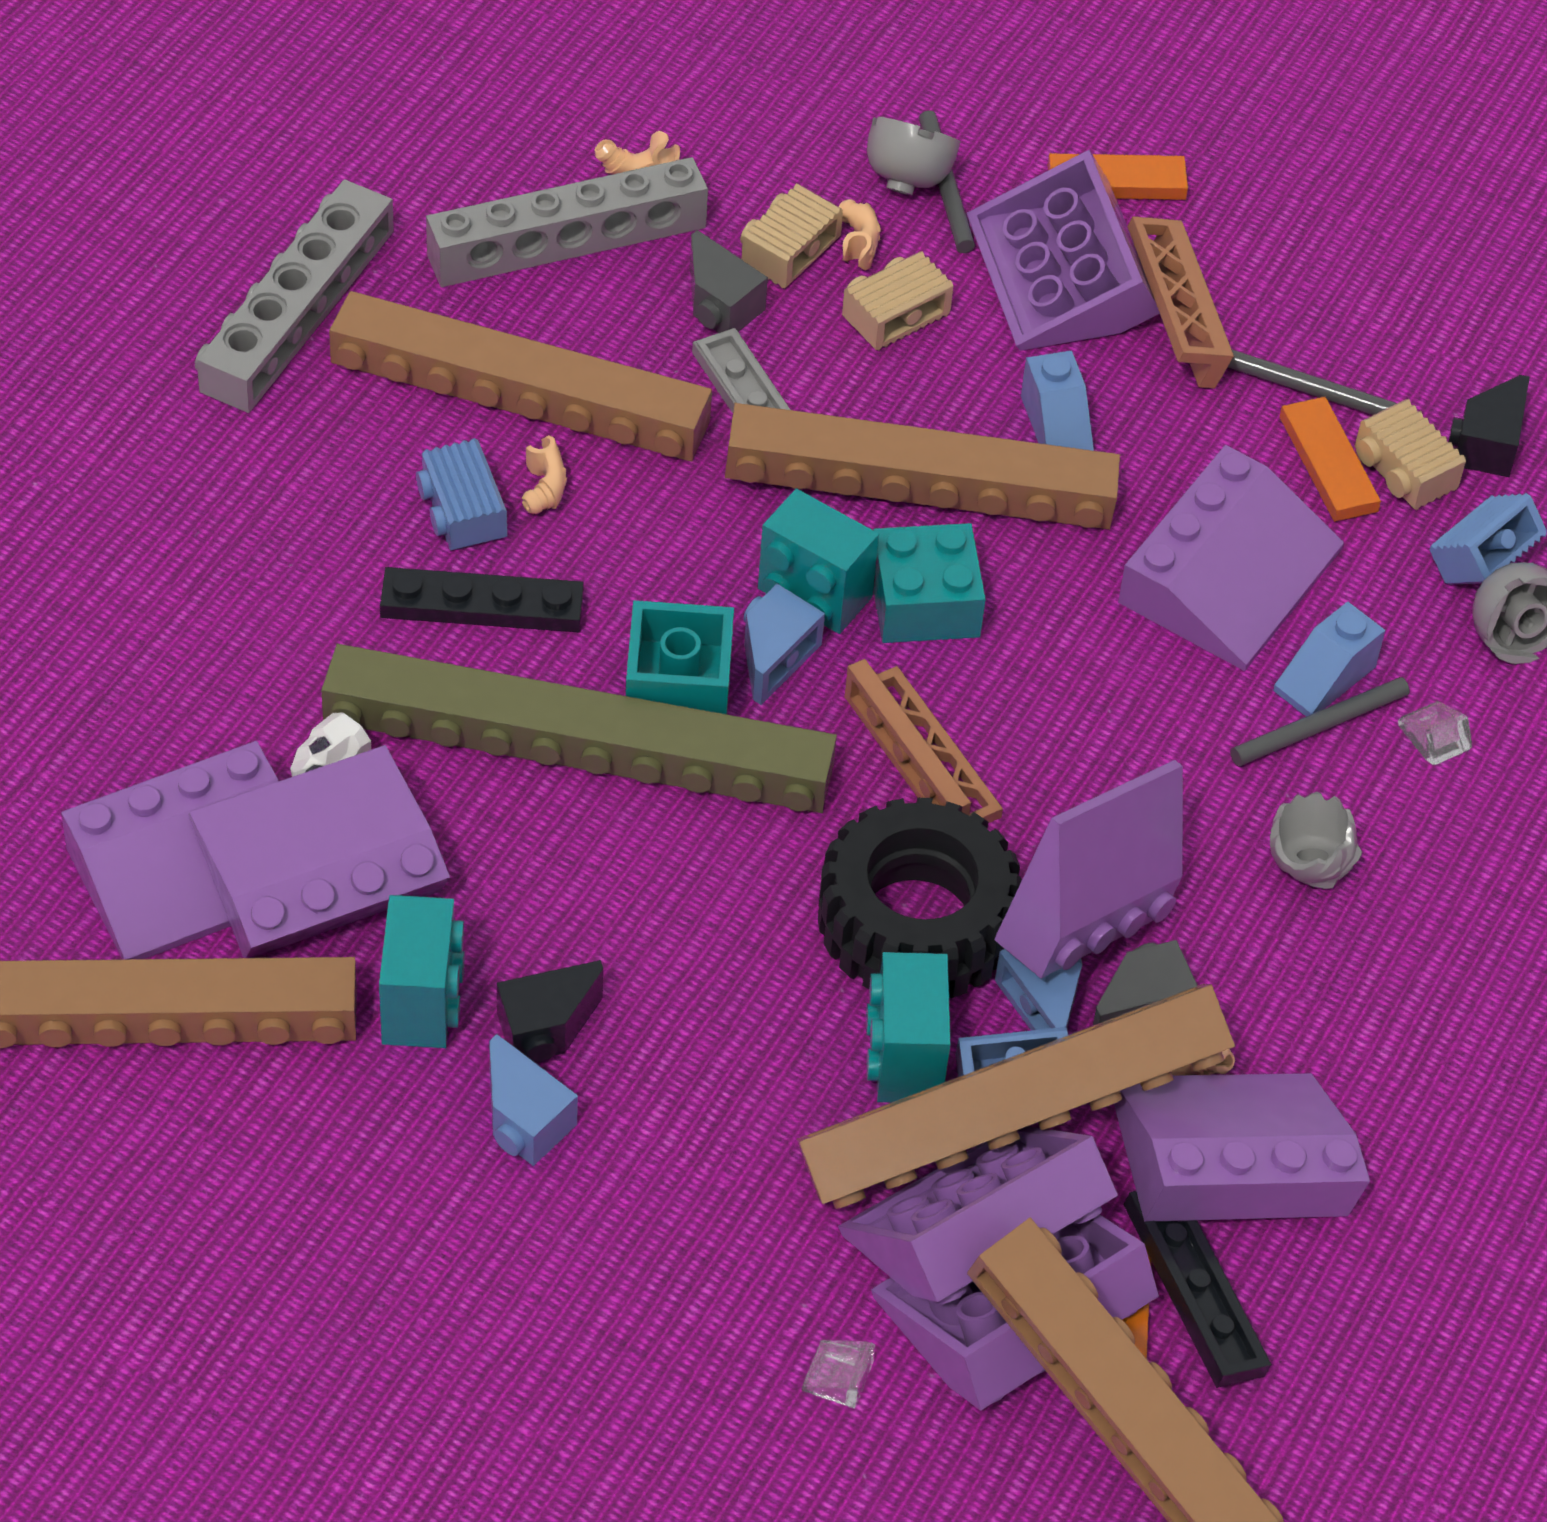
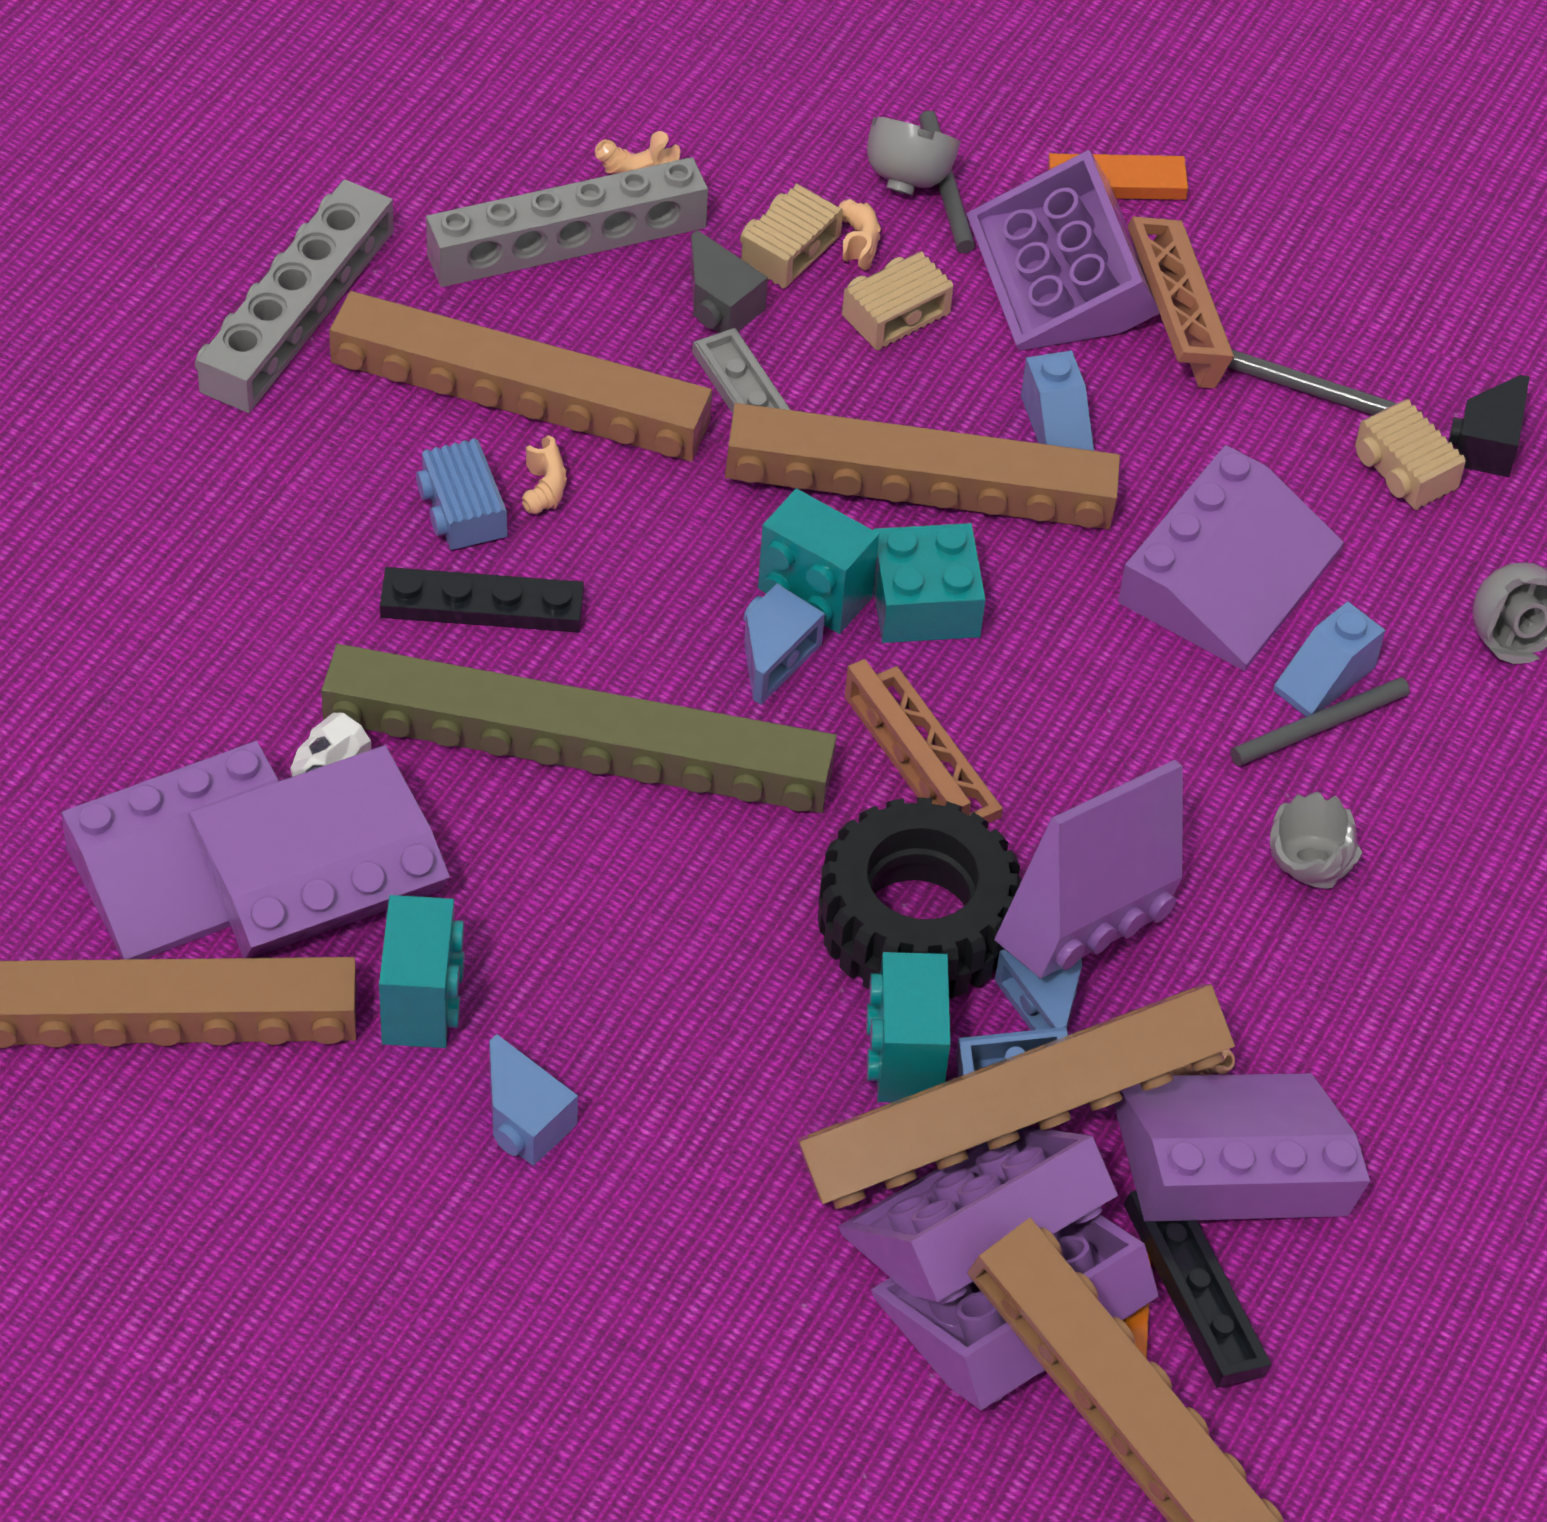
black slope [497,960,603,1062] -> none
teal brick [626,600,734,715] -> none
clear slope [802,1340,876,1409] -> none
dark grey slope [1093,940,1197,1025] -> none
orange tile [1279,396,1381,522] -> none
clear slope [1398,701,1472,765] -> none
medium blue brick [1429,493,1547,585] -> none

